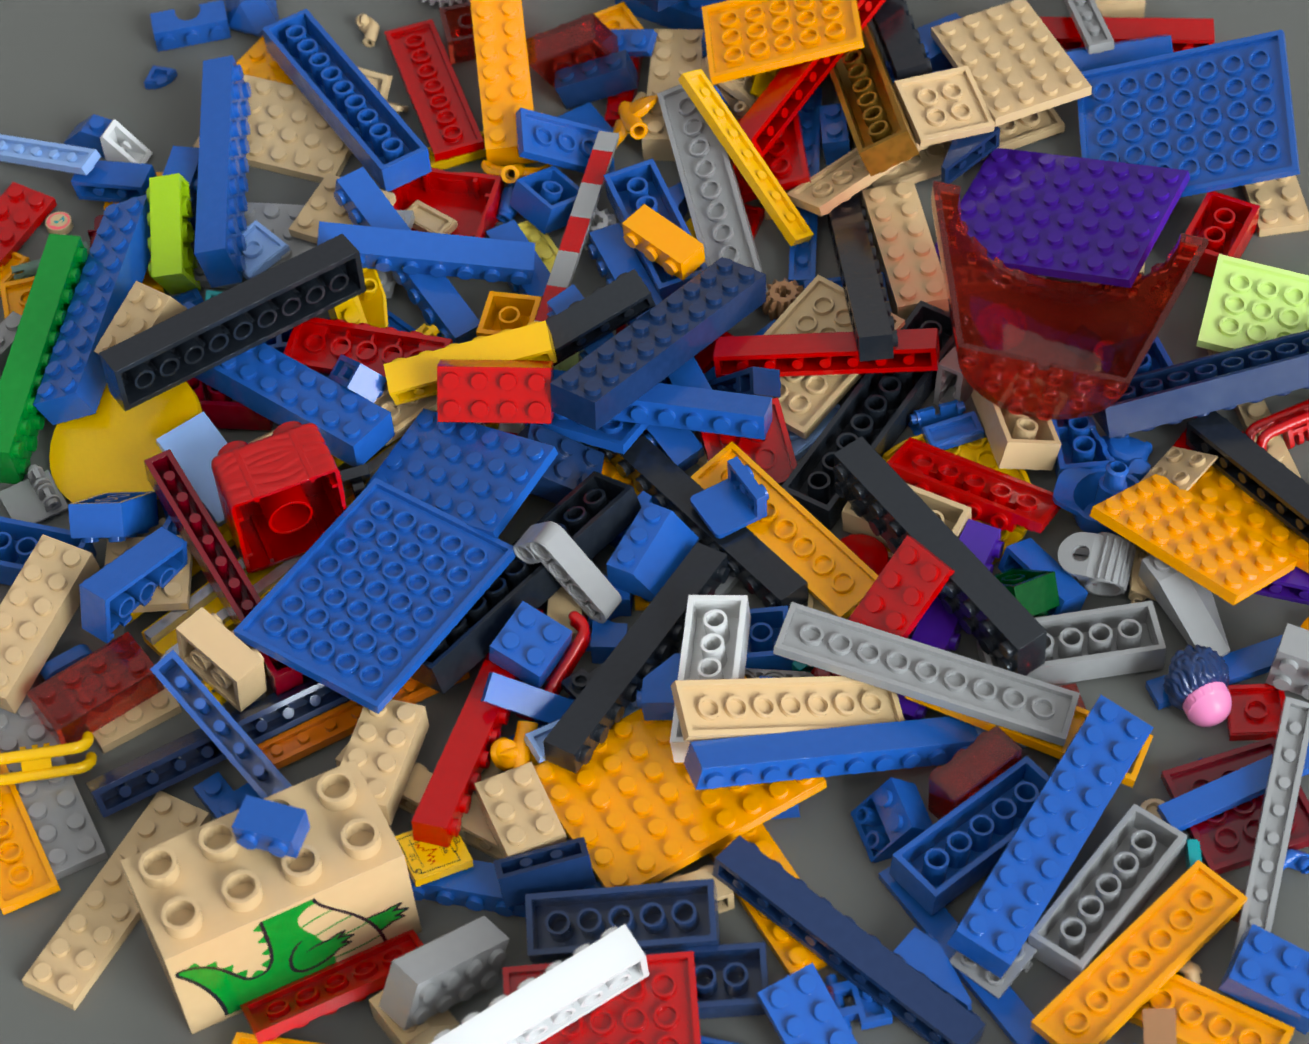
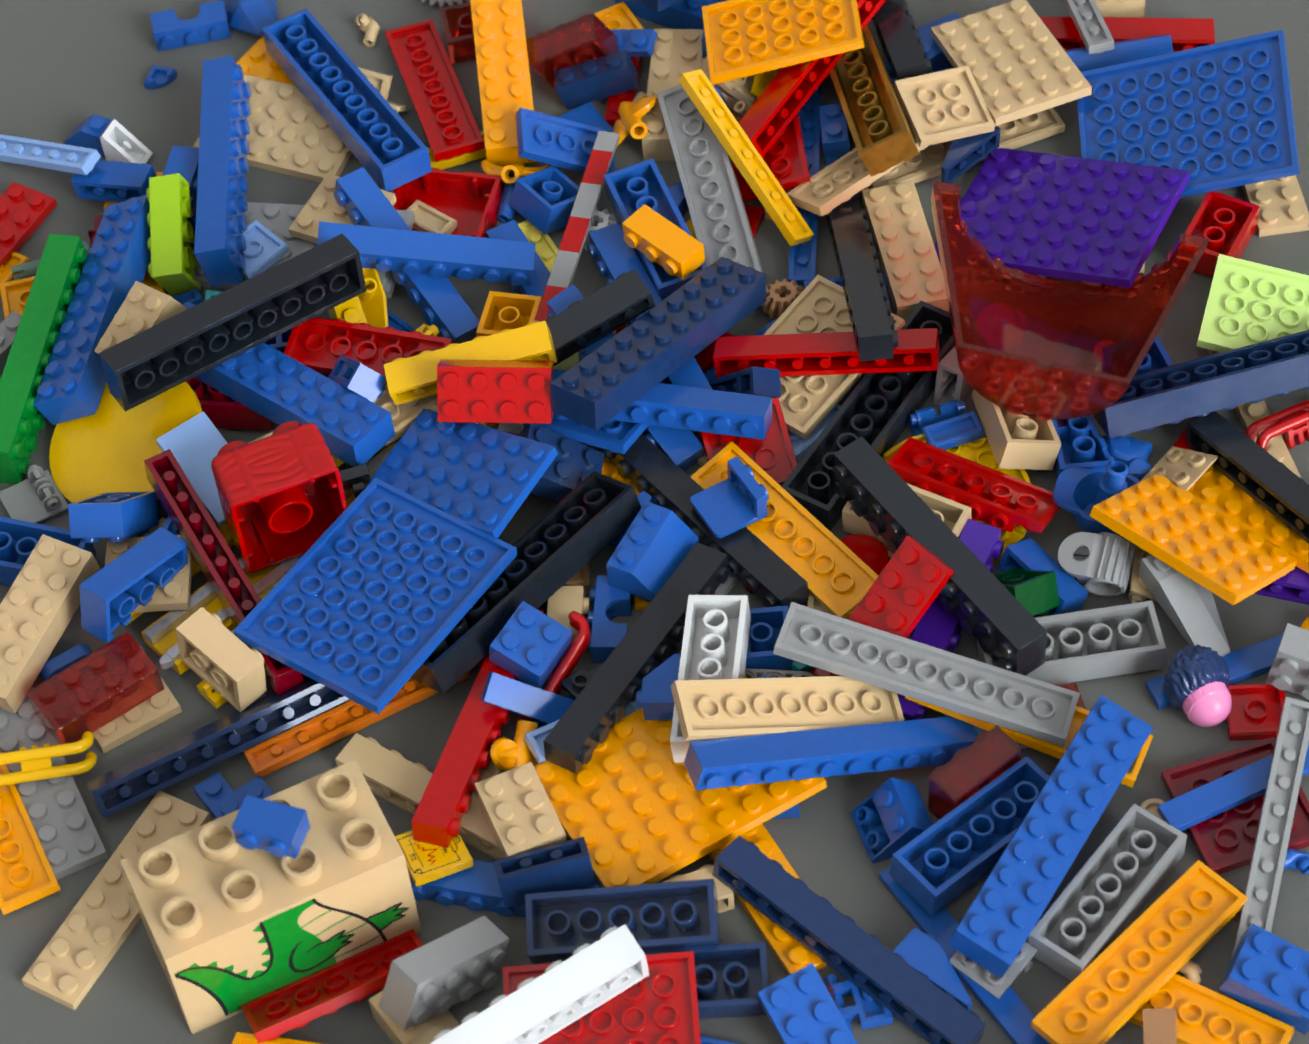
tan tile [45,211,73,235] -> none
blue brick [150,650,292,799] -> none
tan brick [340,699,429,825] -> none
light grey beam [513,521,622,623] -> none
teal tile [1185,839,1202,871] -> none

